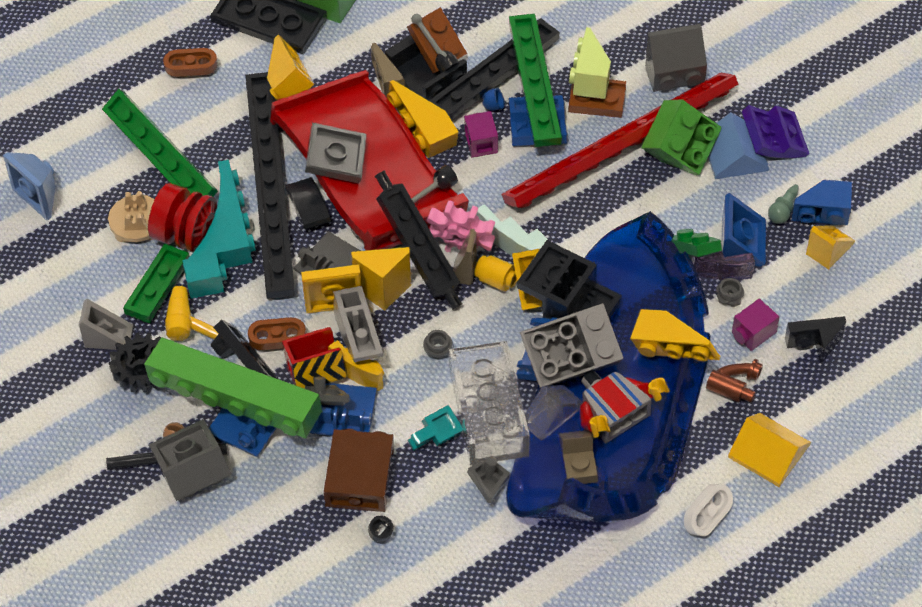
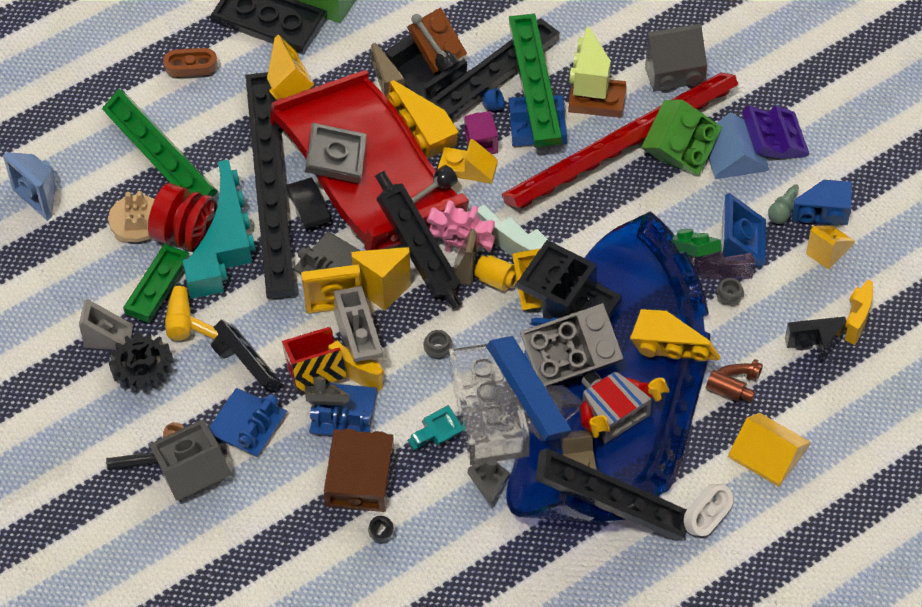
bright green brick [144,337,322,439] -> none
dark orange plate [248,317,306,350] -> none
magenta brick [732,298,780,351] -> none
none -> yellow slope [438,139,498,184]
none -> blue tile [486,336,571,441]
none -> black plate [536,448,687,541]
none -> yellow slope [845,279,873,345]

